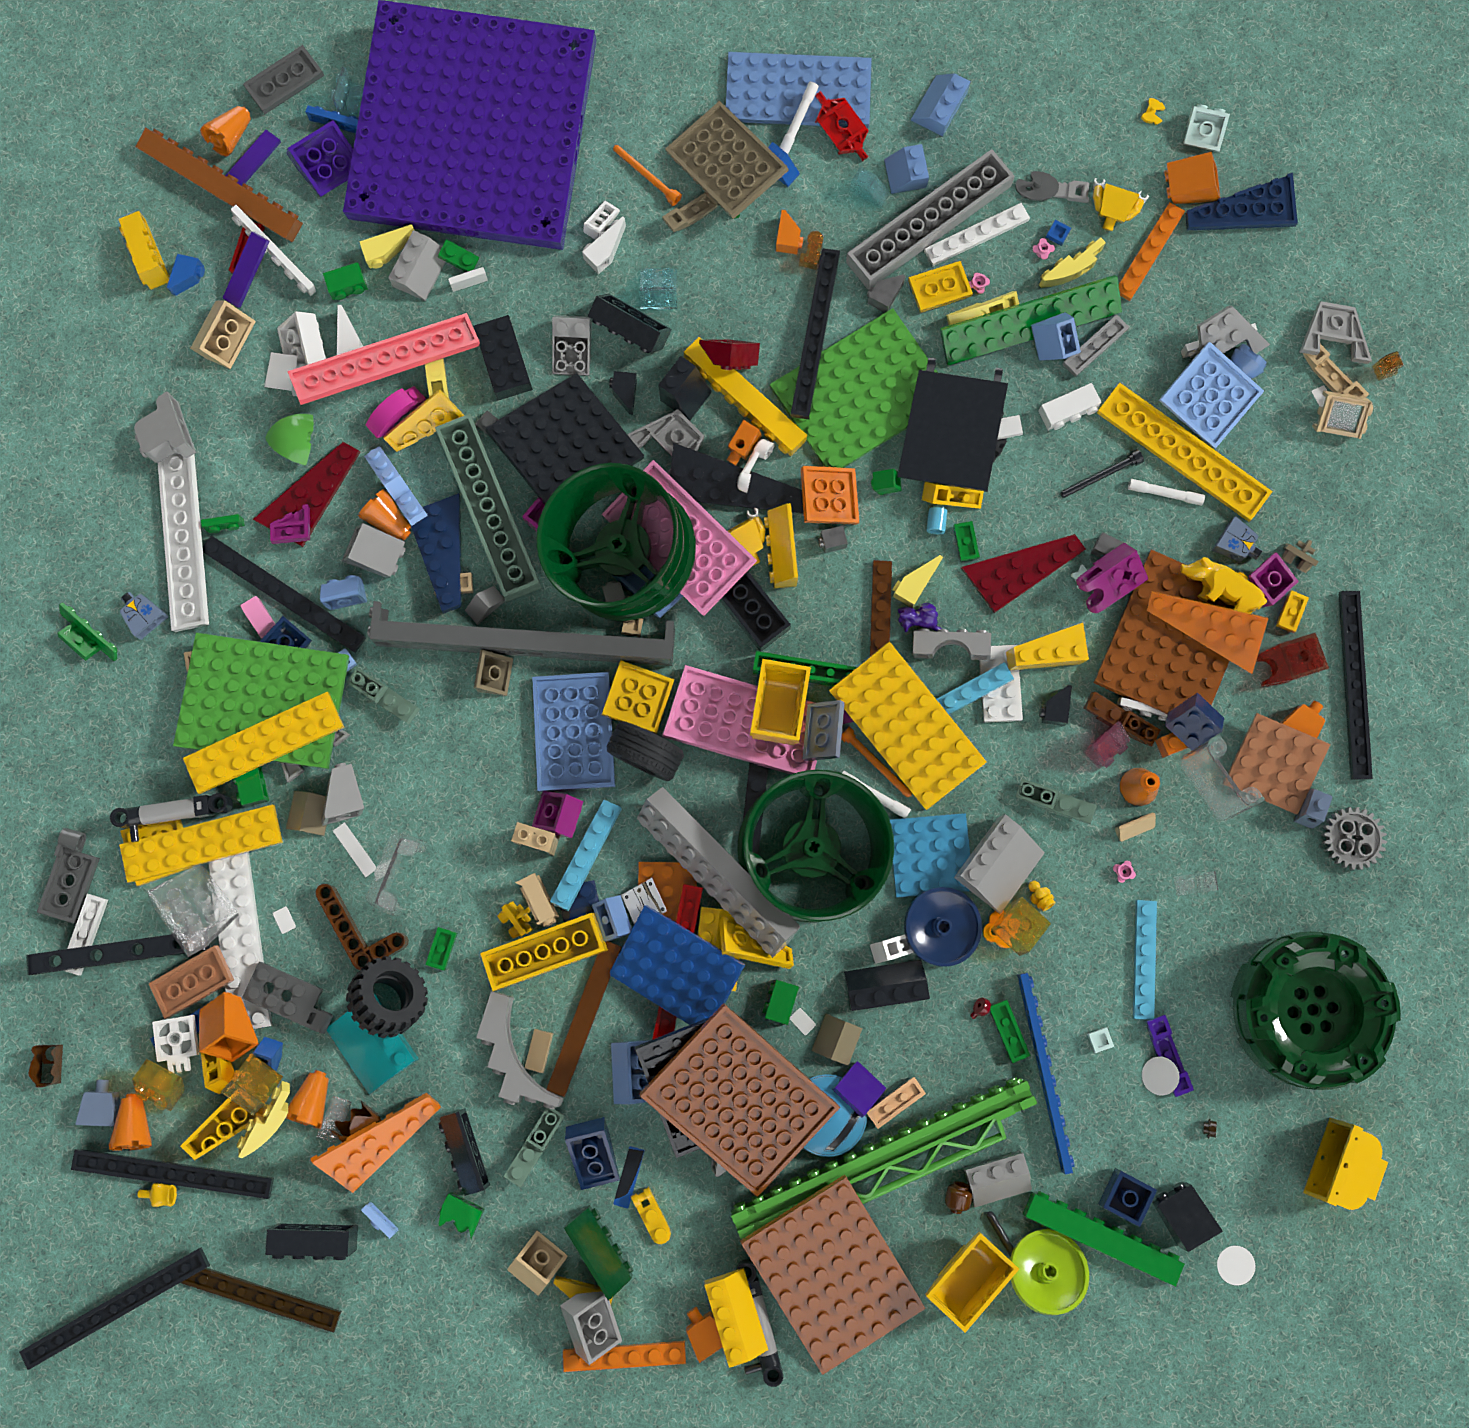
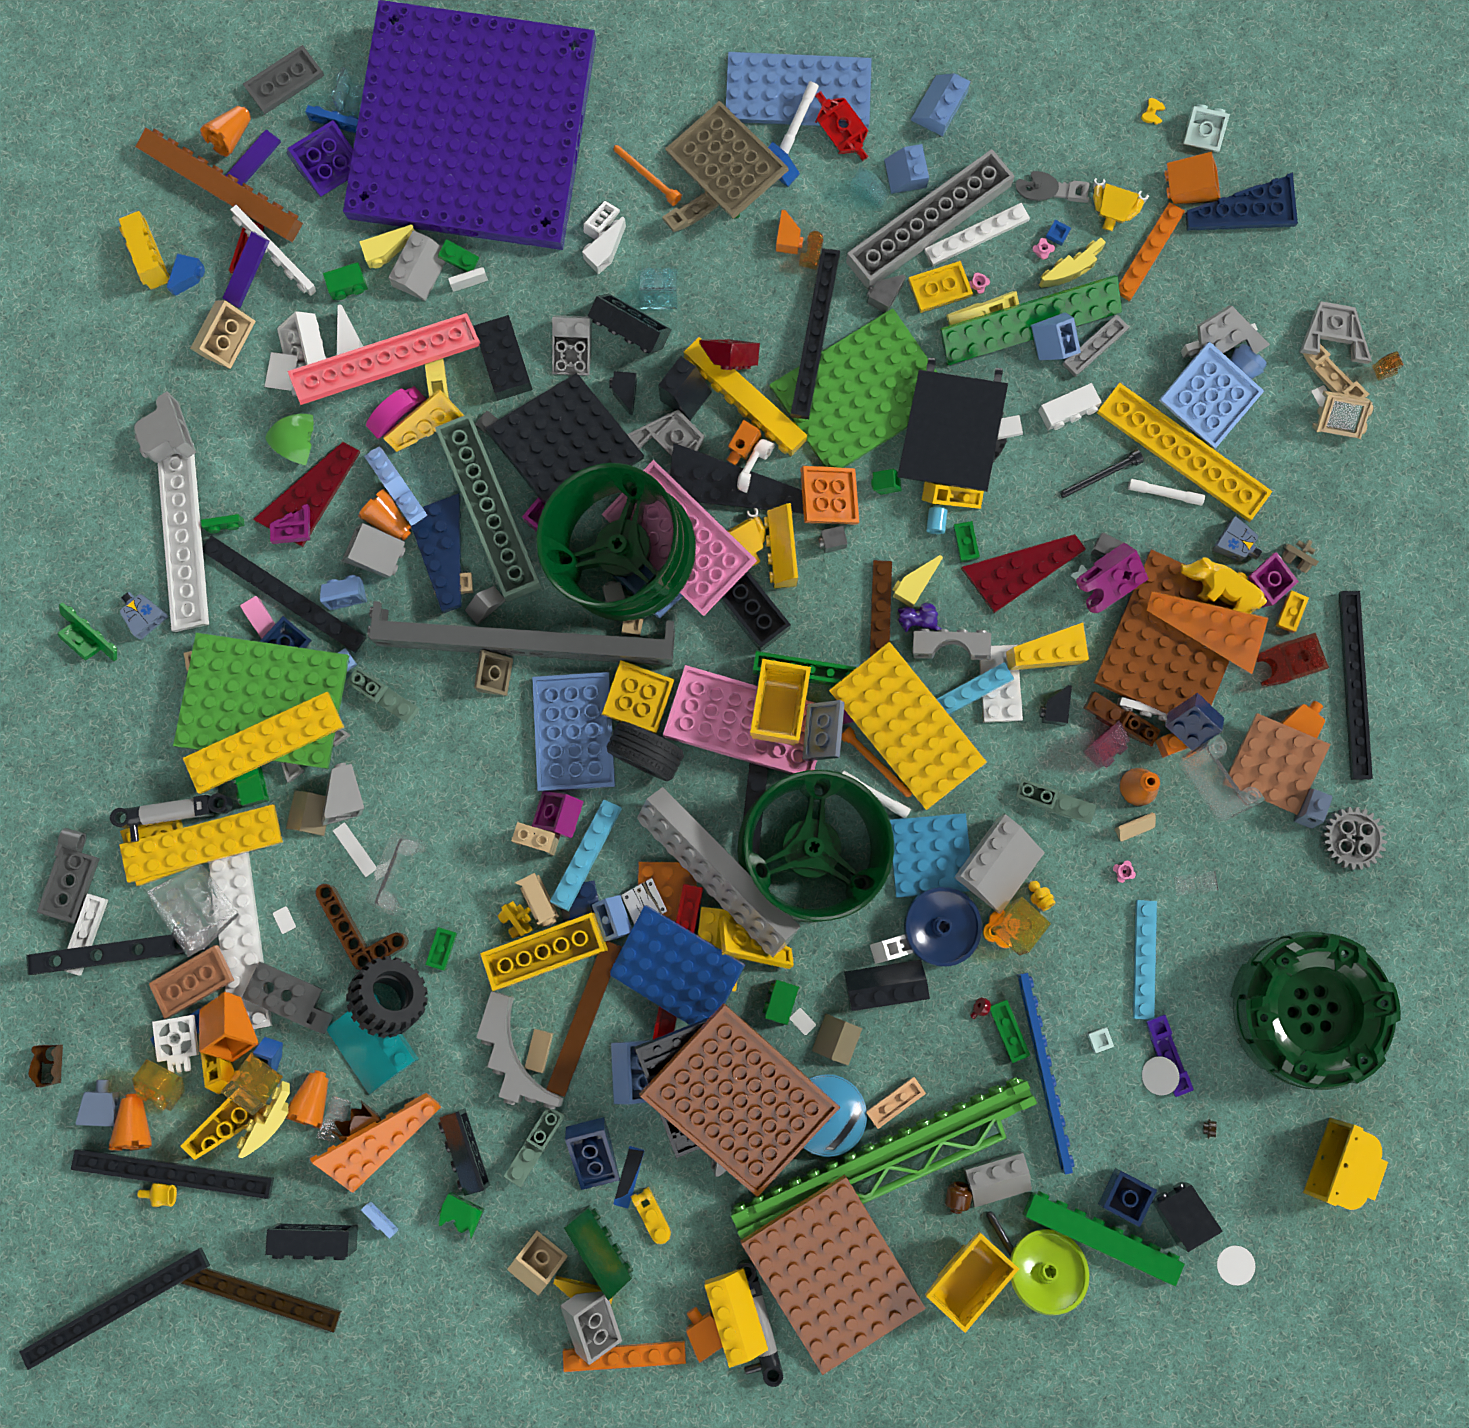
dark purple tile [833,1061,886,1118] -> none

